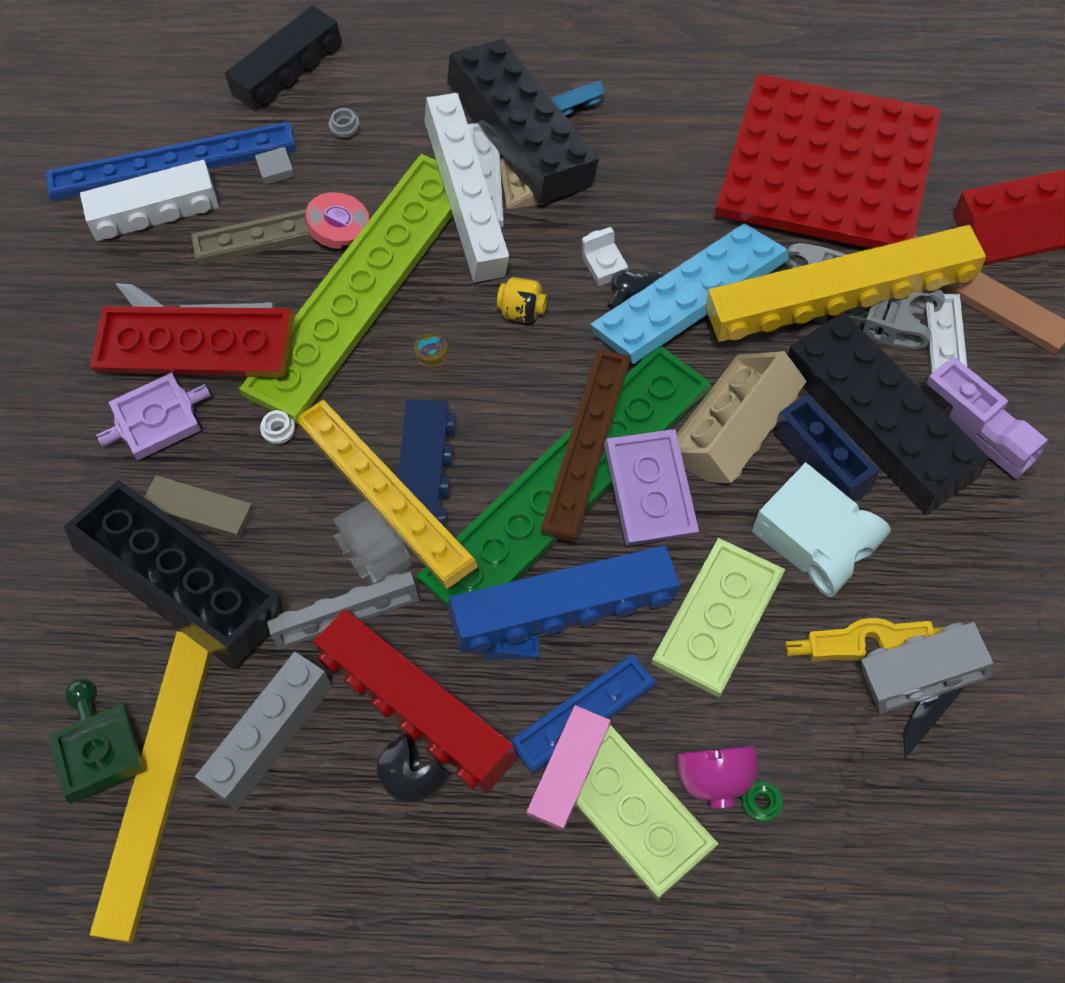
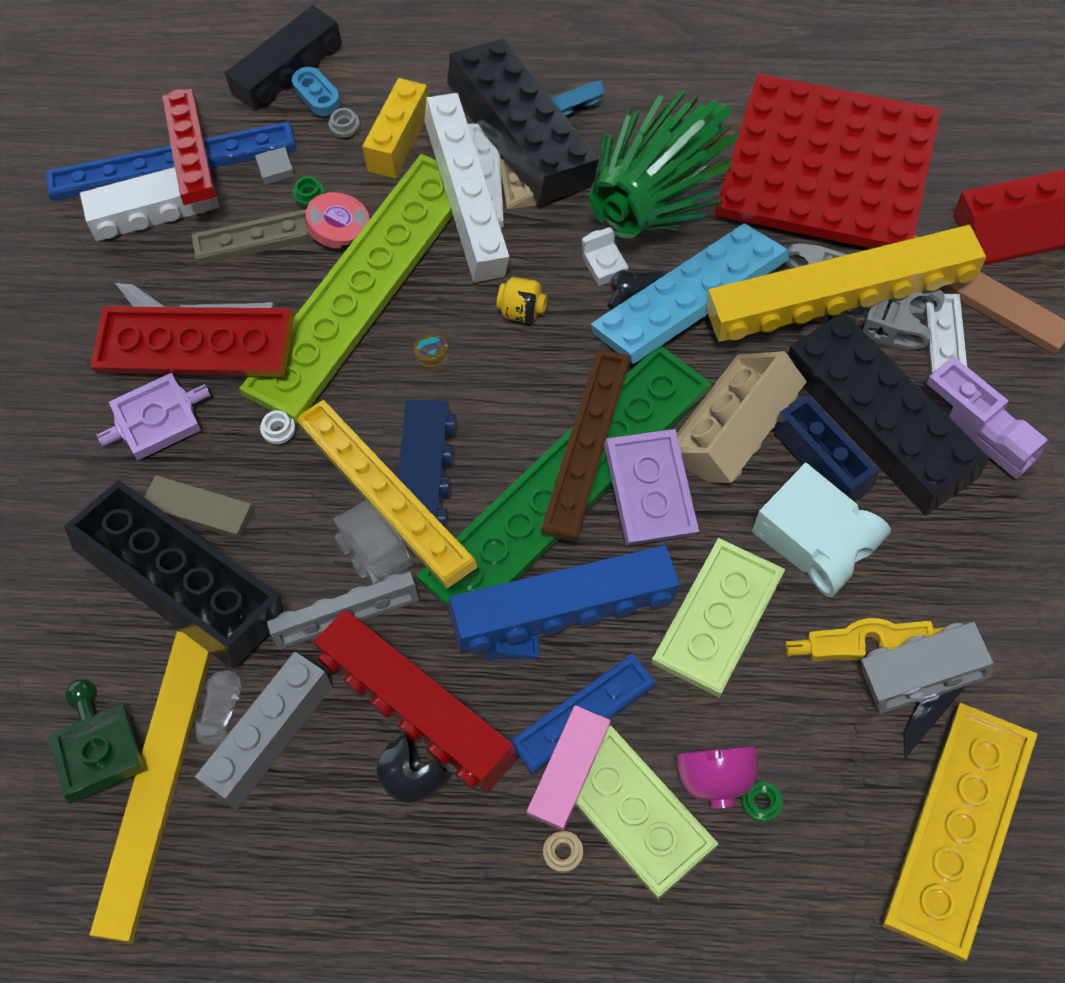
none -> plate [162,88,216,206]
none -> clear piece [195,670,242,747]
none -> dark azure plate [292,67,340,116]
none -> green plate [293,176,325,207]
none -> yellow brick [362,78,429,179]
none -> tan plate [543,831,583,873]
none -> green plant [588,90,739,238]
none -> yellow plate [882,703,1037,962]

